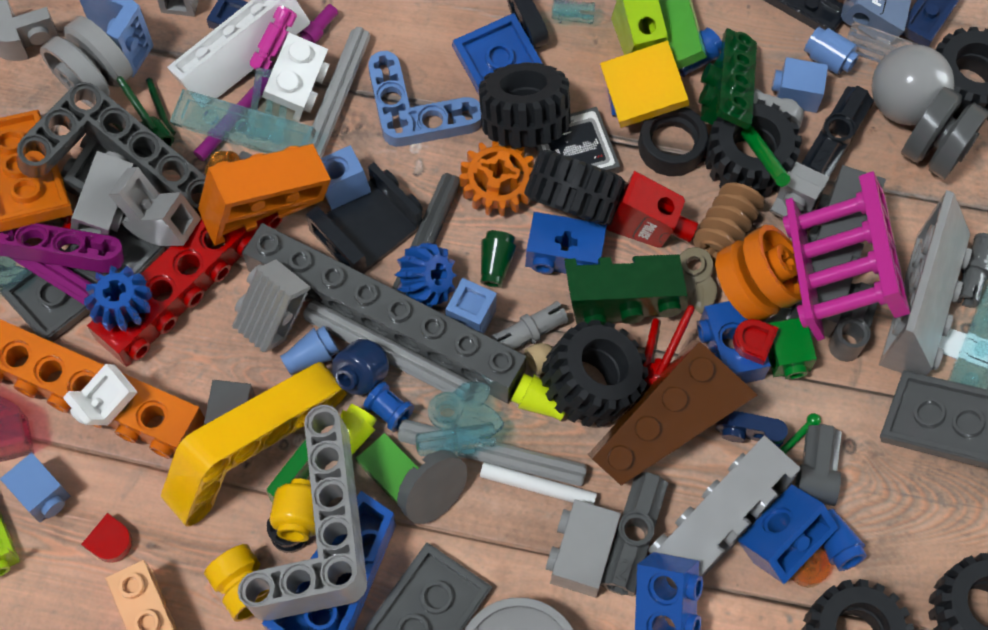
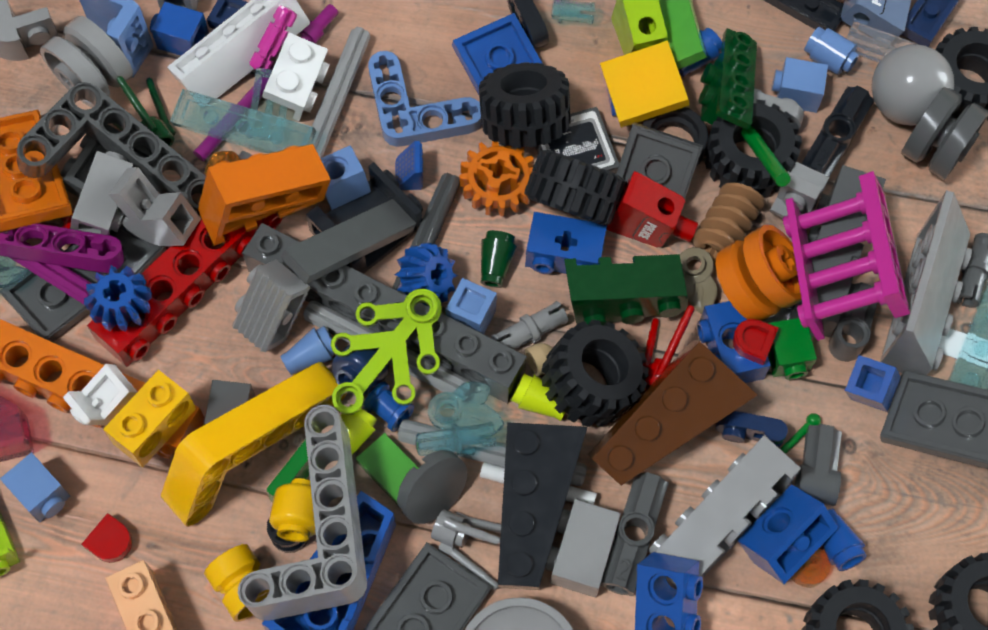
none -> yellow brick [103,370,196,468]
none -> blue brick [150,2,209,56]
none -> dark grey tile [281,199,417,284]
none -> lime plant [331,289,442,415]
none -> blue slope [395,141,423,190]
none -> light grey plant [431,509,501,590]
none -> black wedge [498,422,587,590]
none -> dark grey tile [616,122,703,199]
none -> blue brick [845,355,901,412]

